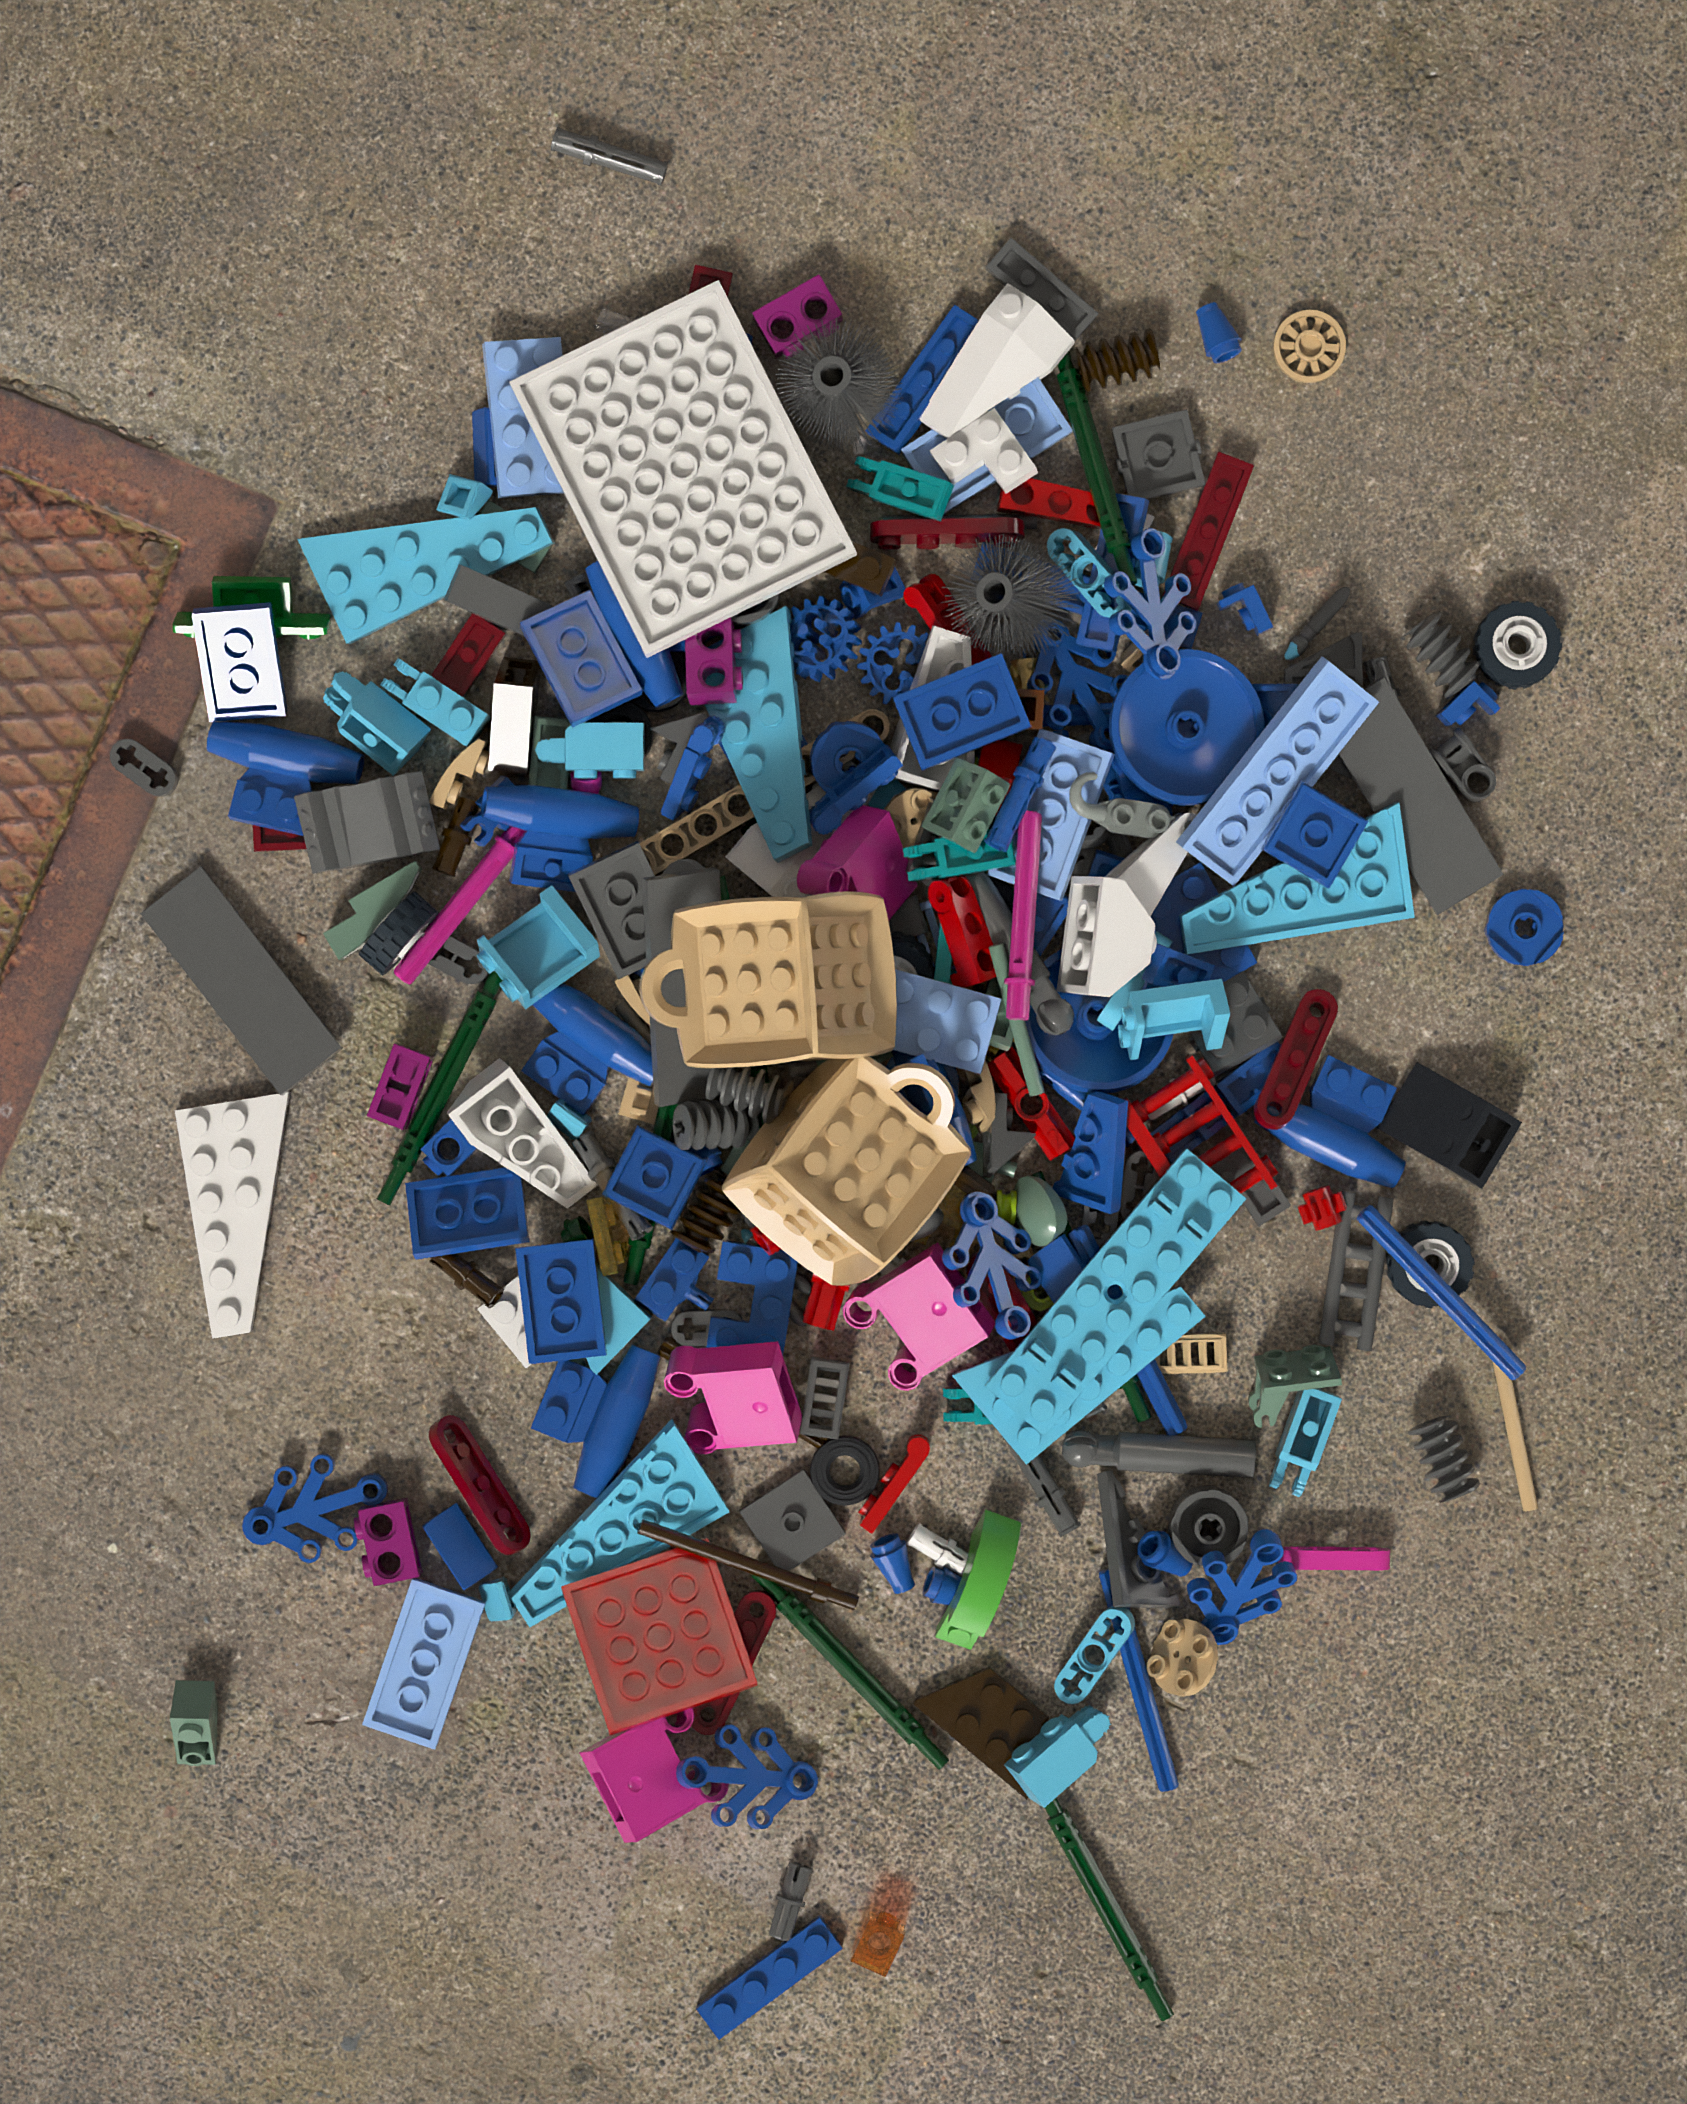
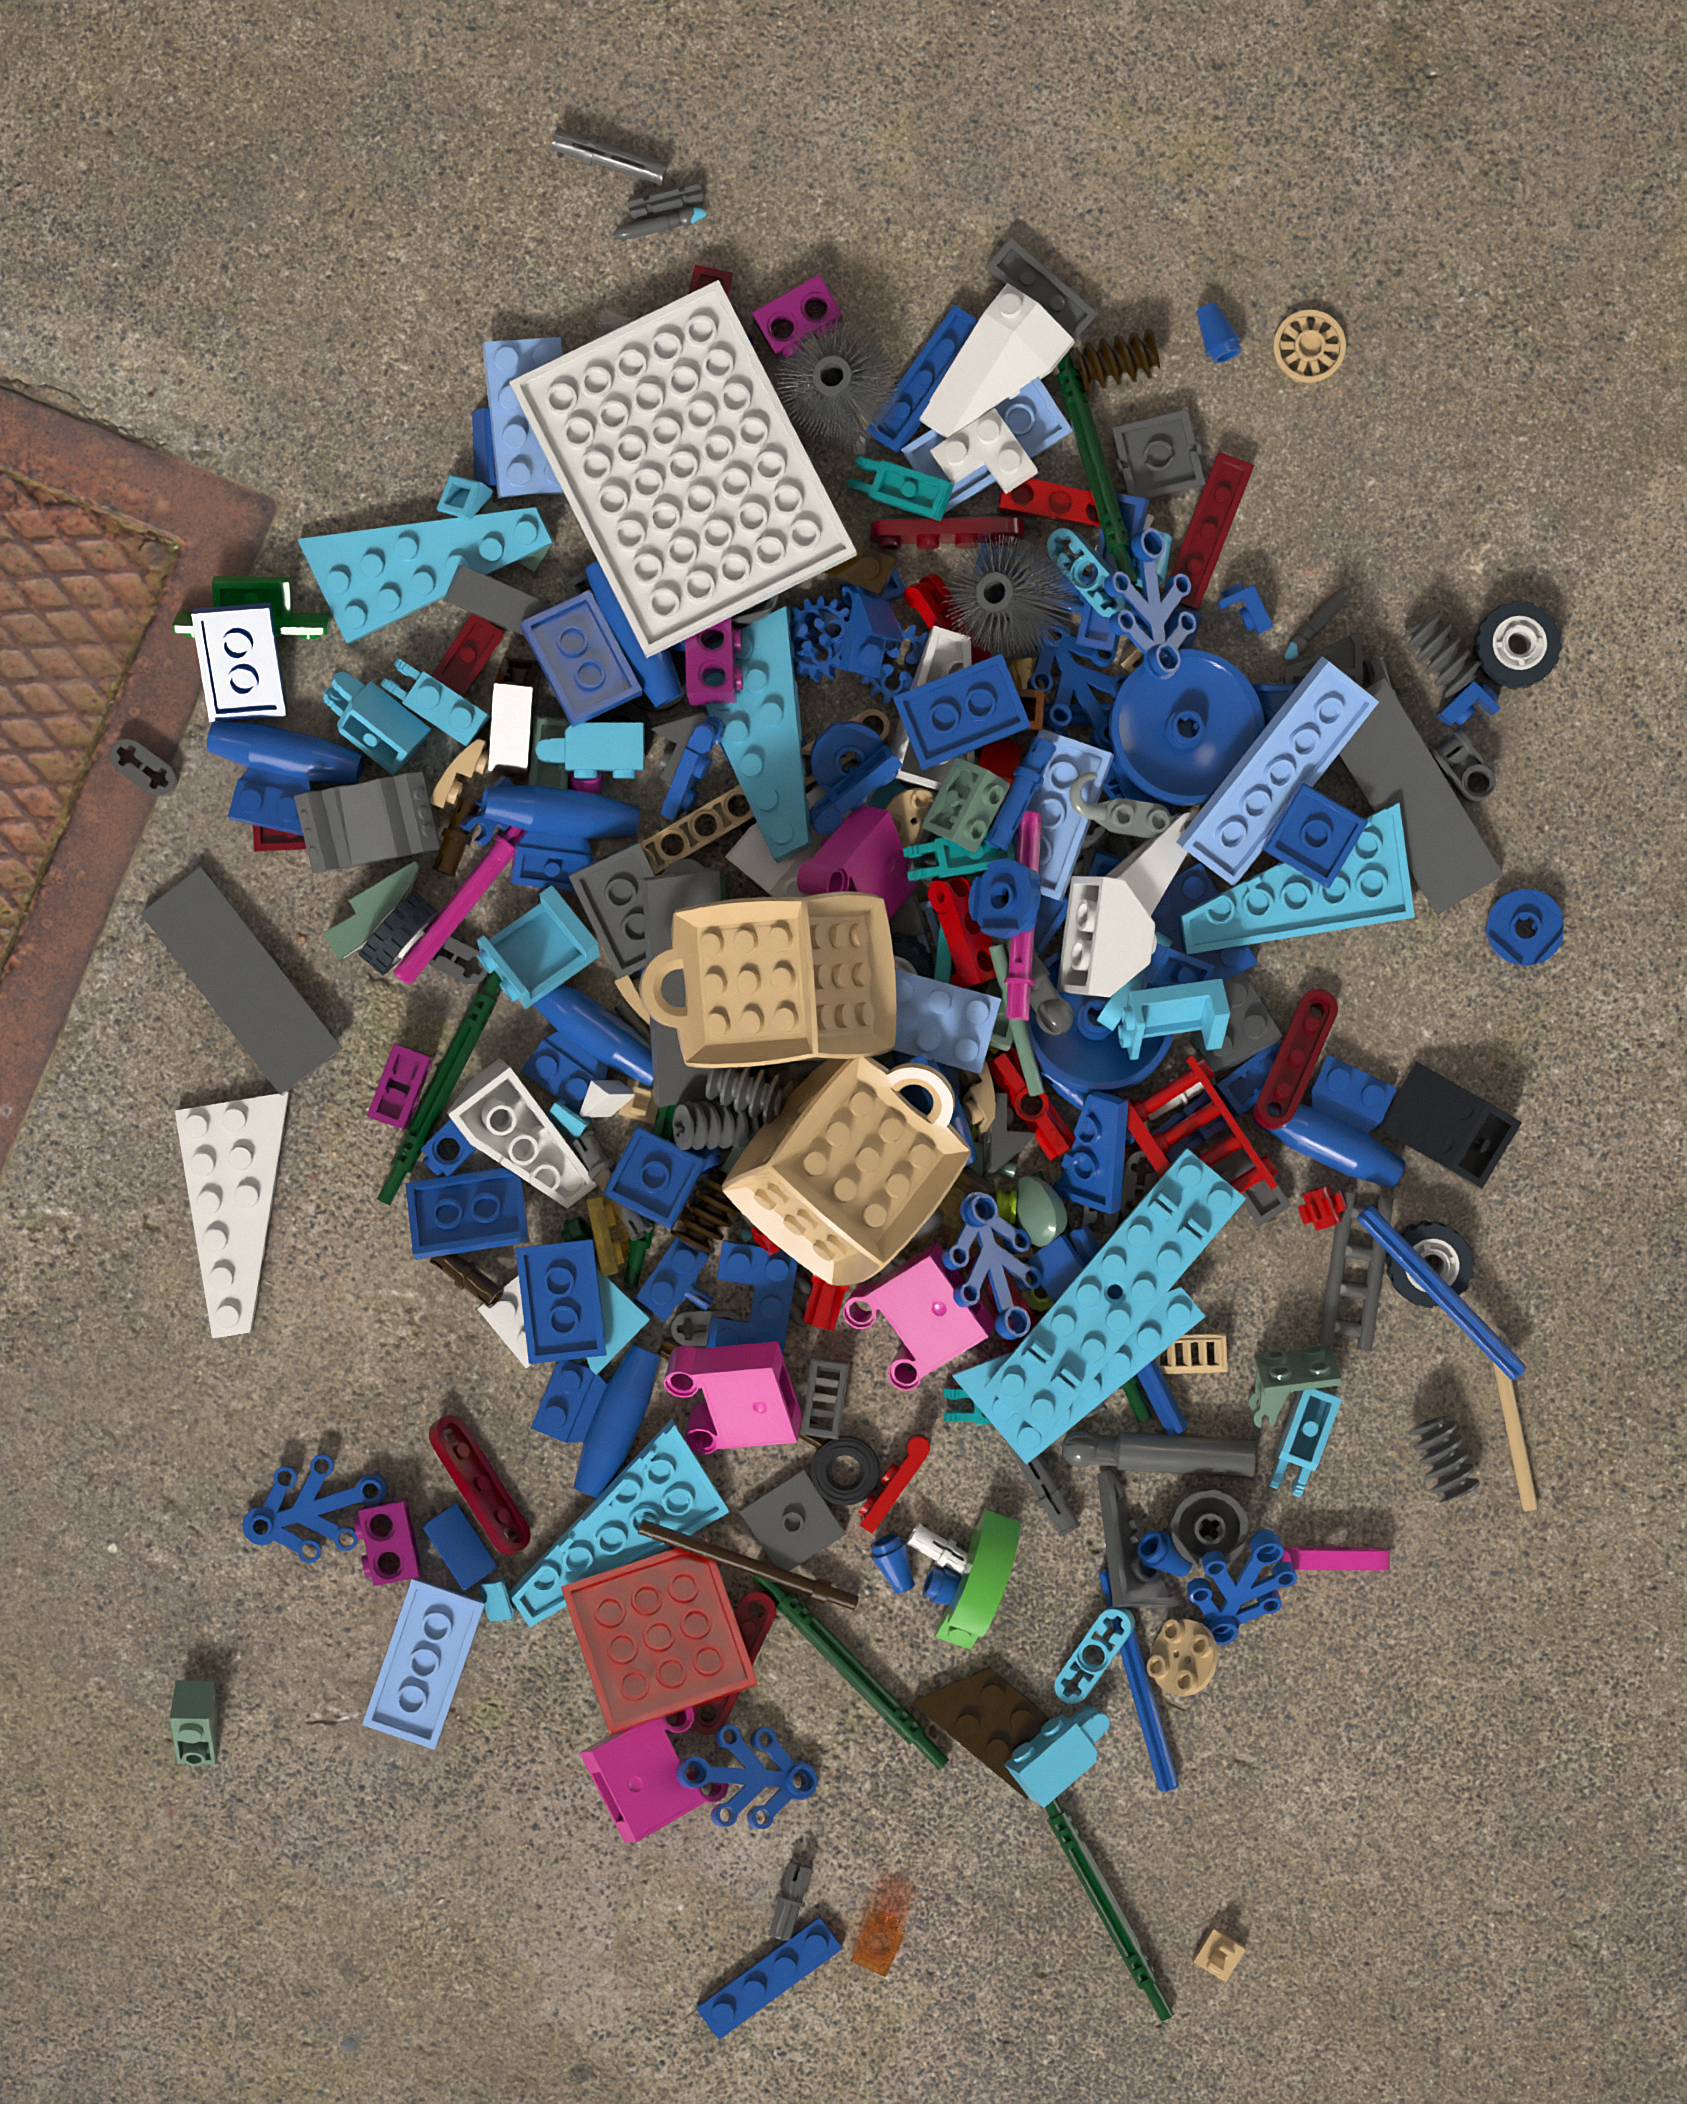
none -> white slope [579,1080,635,1117]
none -> dark grey piece [613,207,707,240]
none -> dark grey axle [628,180,704,219]
none -> blue slope [839,593,903,678]
none -> blue plate [968,859,1041,939]
none -> tan tile [1192,1926,1246,1982]

